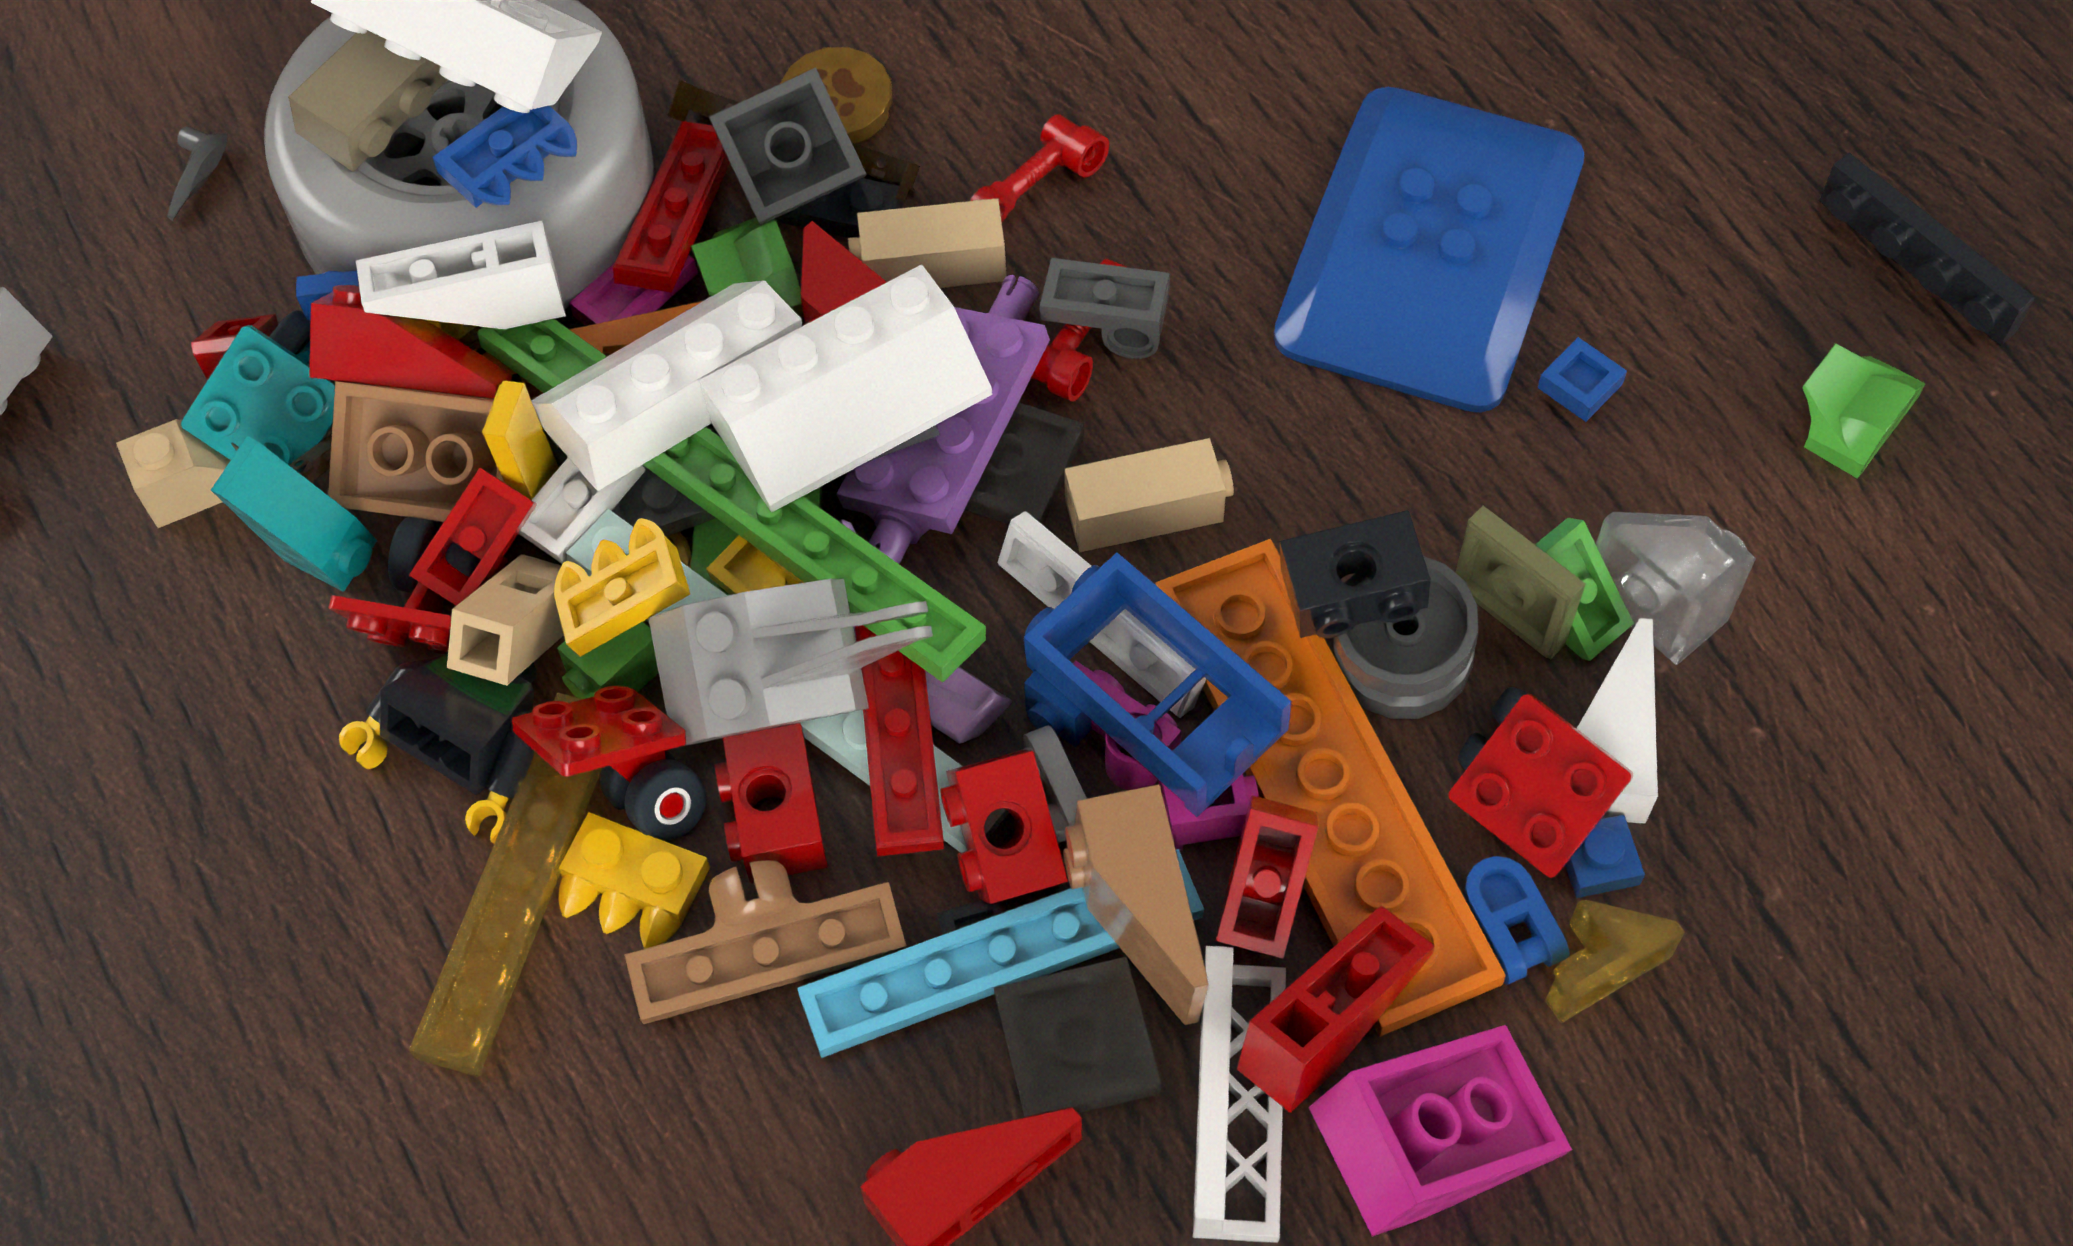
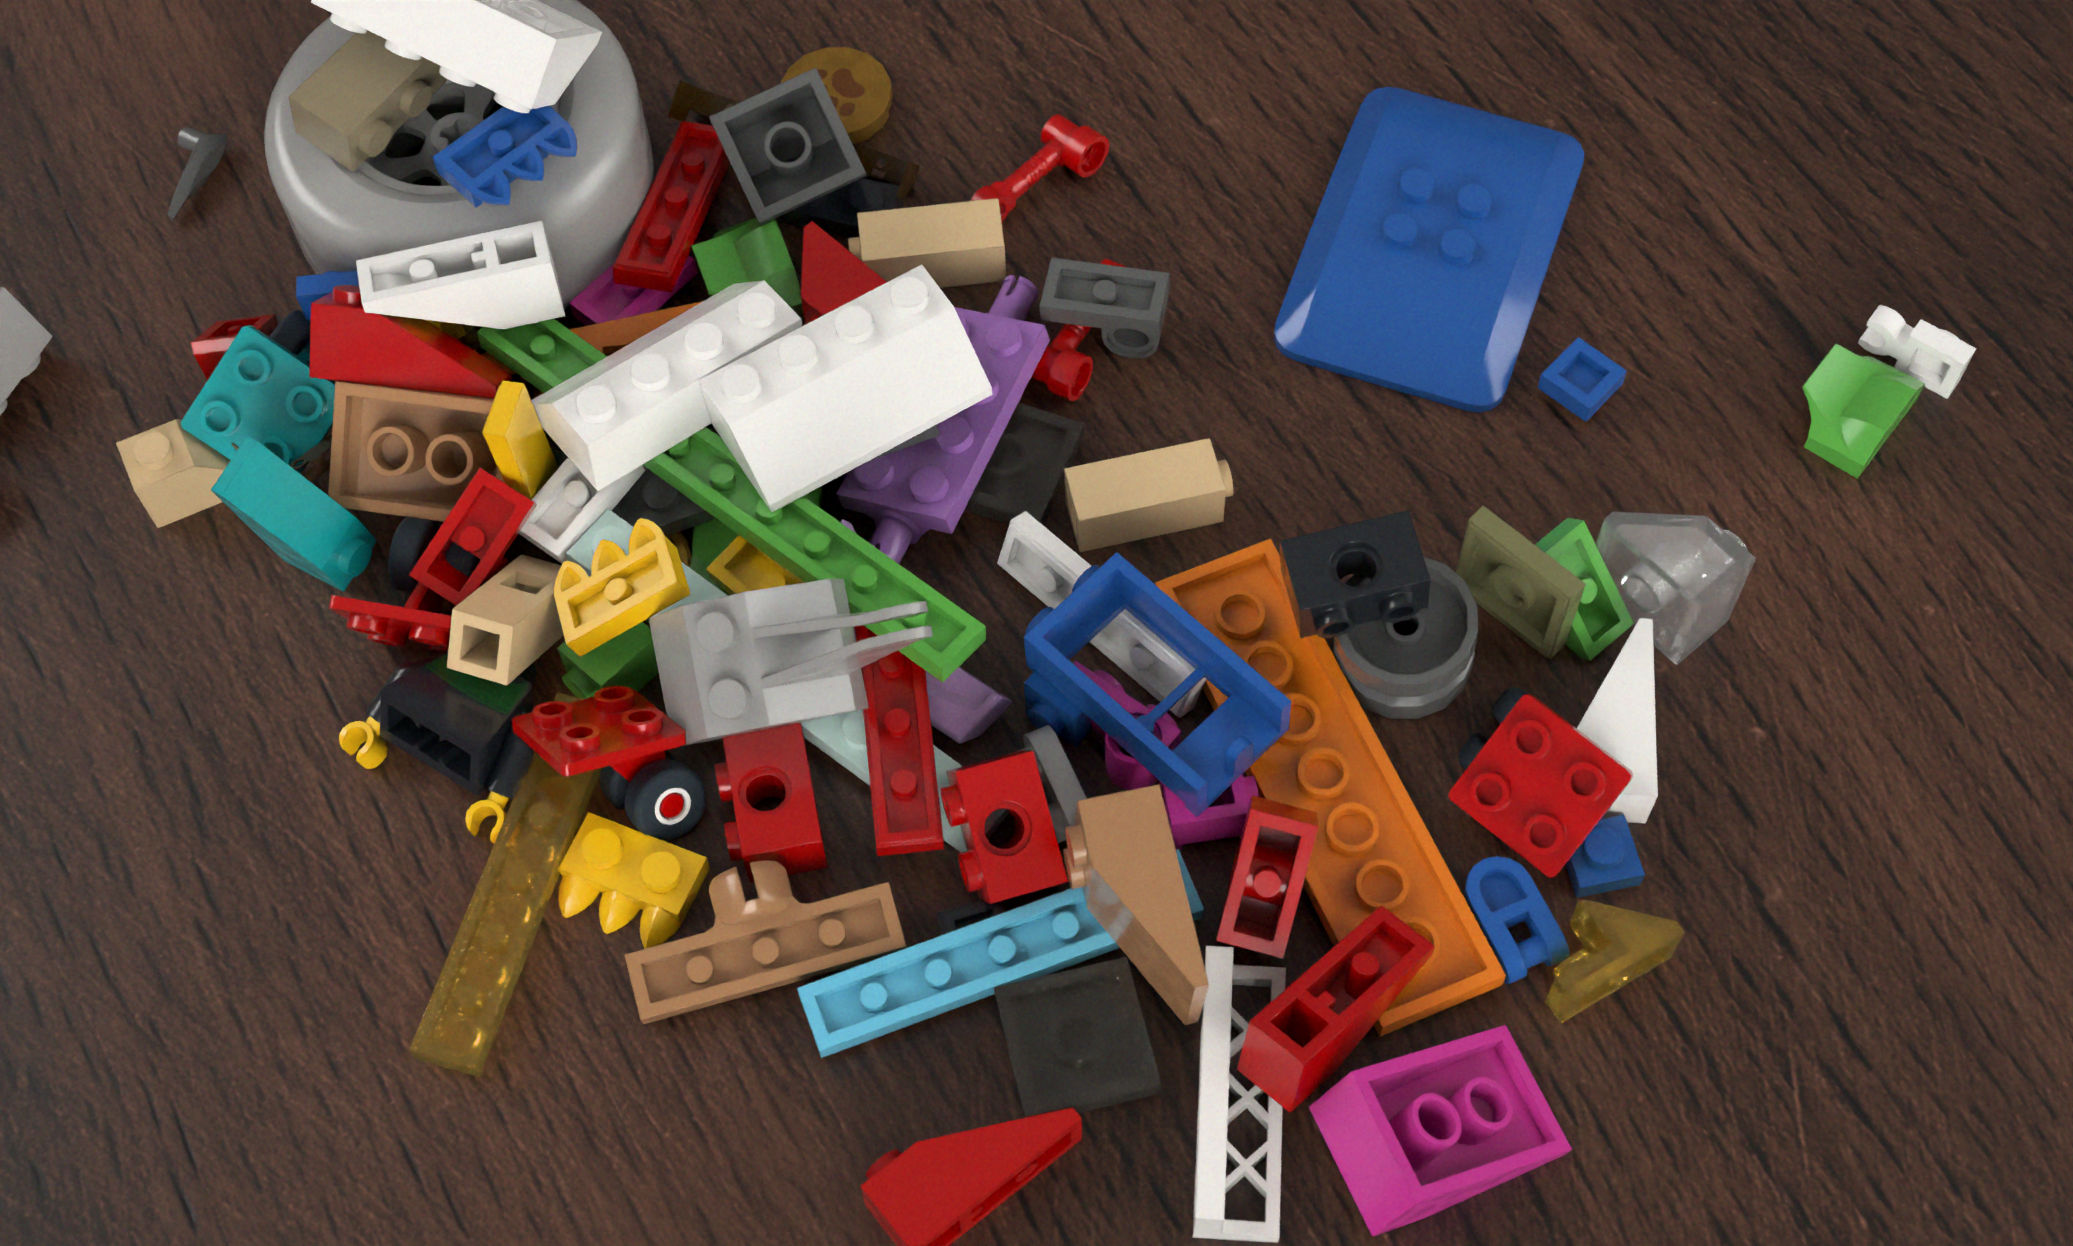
black plate [1819,153,2035,345] -> none
none -> white plate [1858,305,1976,399]

